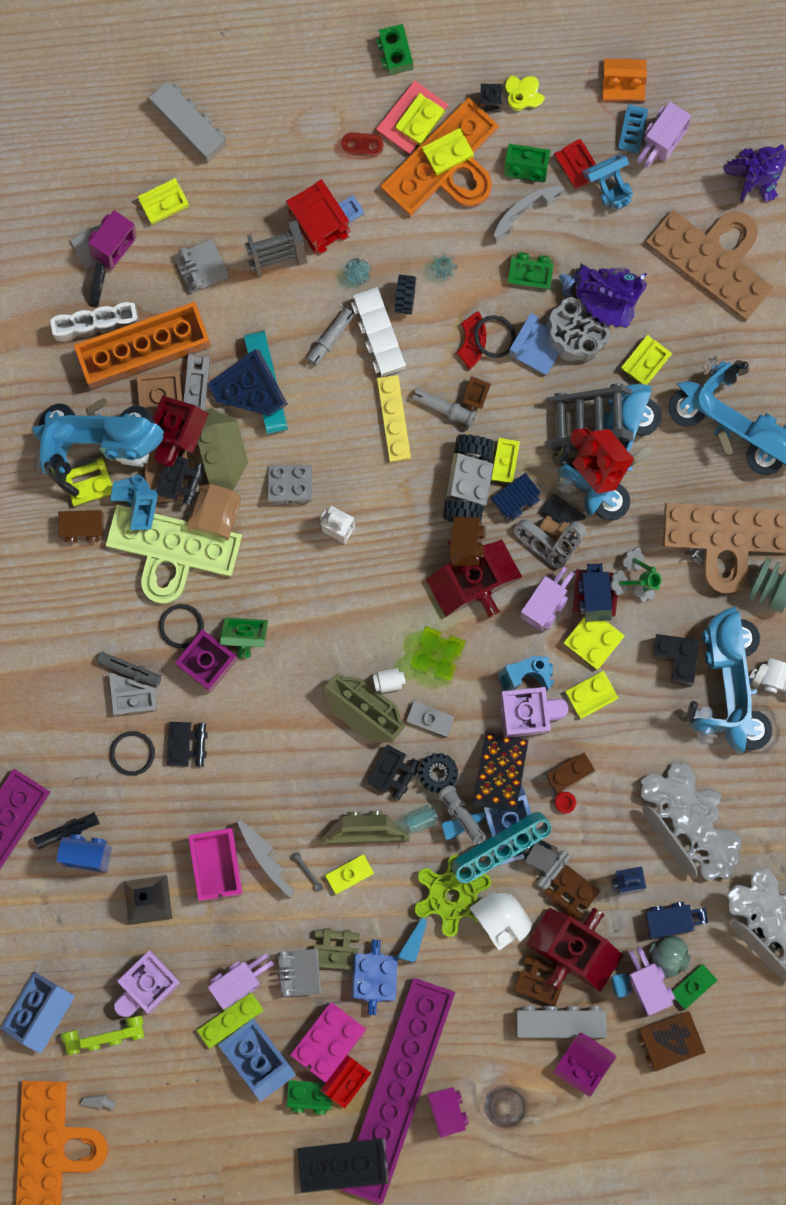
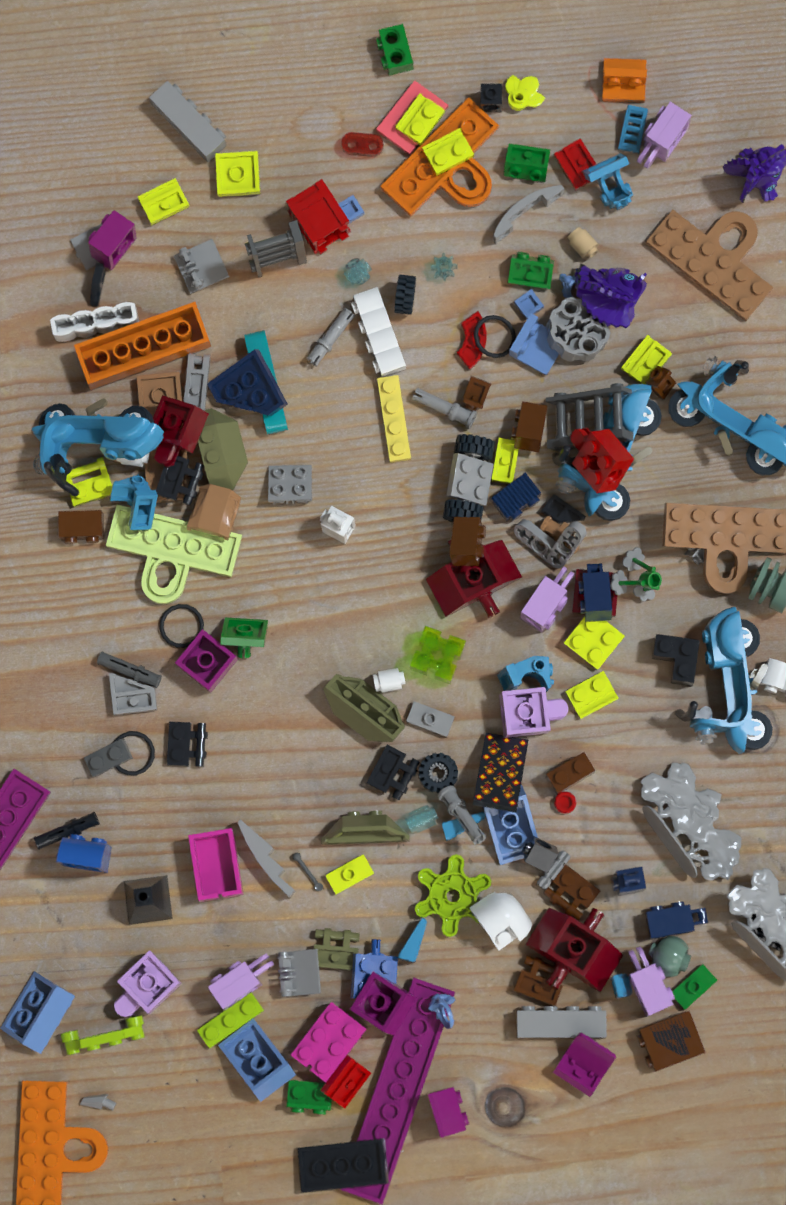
teal beam [451,812,552,883] -> none
none -> dark grey plate [84,739,133,777]
none -> neon yellow plate [215,151,260,197]
none -> magenta slope [350,972,417,1036]
none -> medium blue piece [429,994,455,1029]
none -> reddish brown brick [511,401,548,453]
none -> medium blue tile [514,289,544,320]
none -> tan brick [568,227,599,259]
none -> reddish brown bracket [645,366,676,399]

